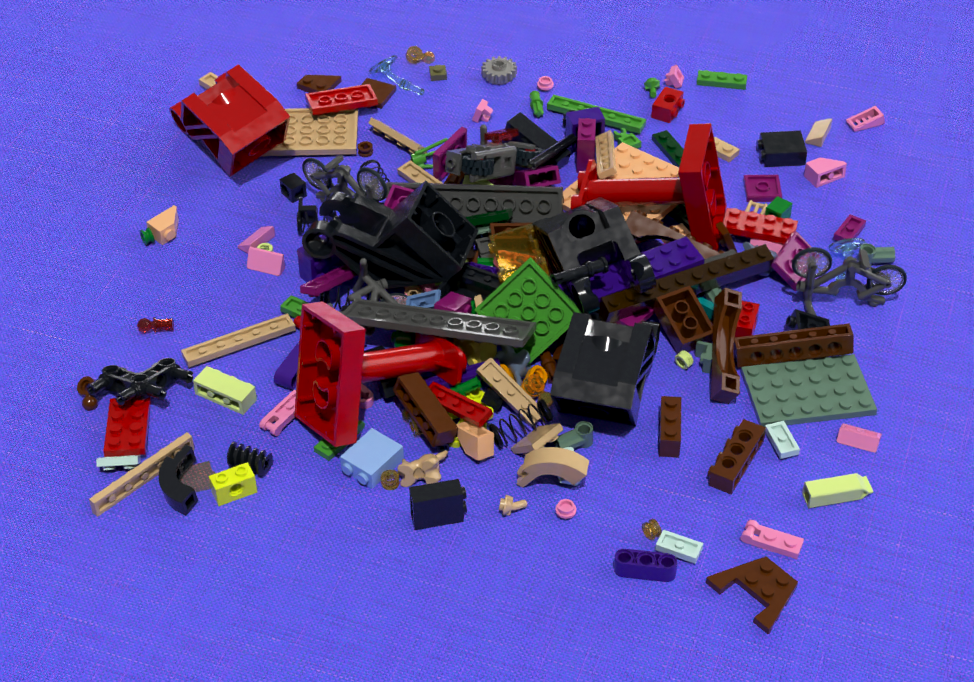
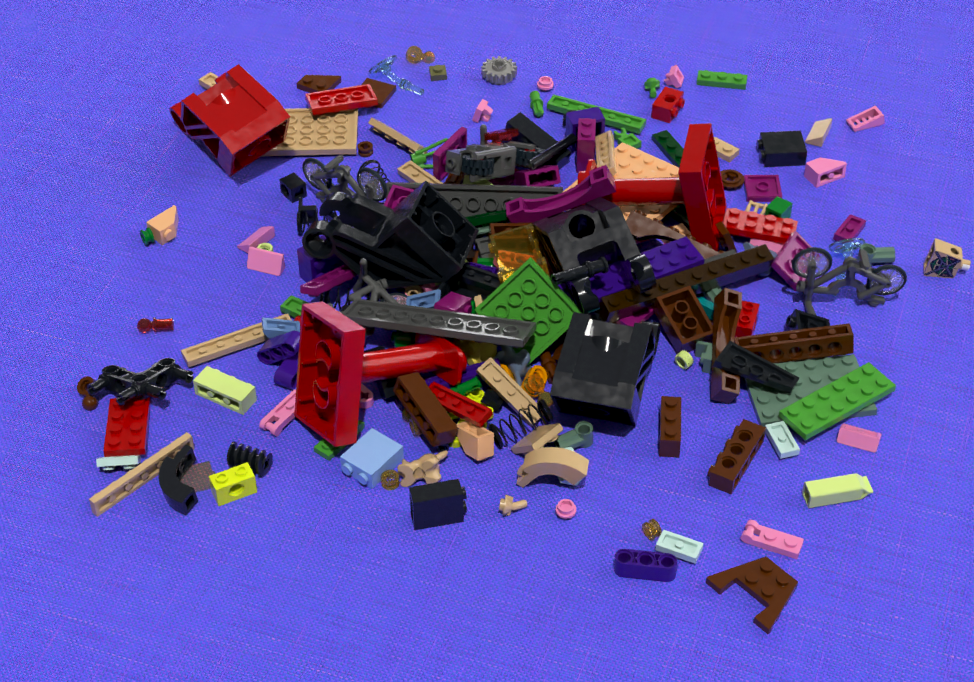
none -> dark purple beam [257,331,300,365]
none -> medium blue slope [261,317,300,339]
none -> magenta arch [505,165,616,223]
none -> black wing [713,341,799,393]
none -> reddish brown gear [720,169,744,190]
none -> bright green plate [779,362,896,440]
none -> torso [923,238,971,278]

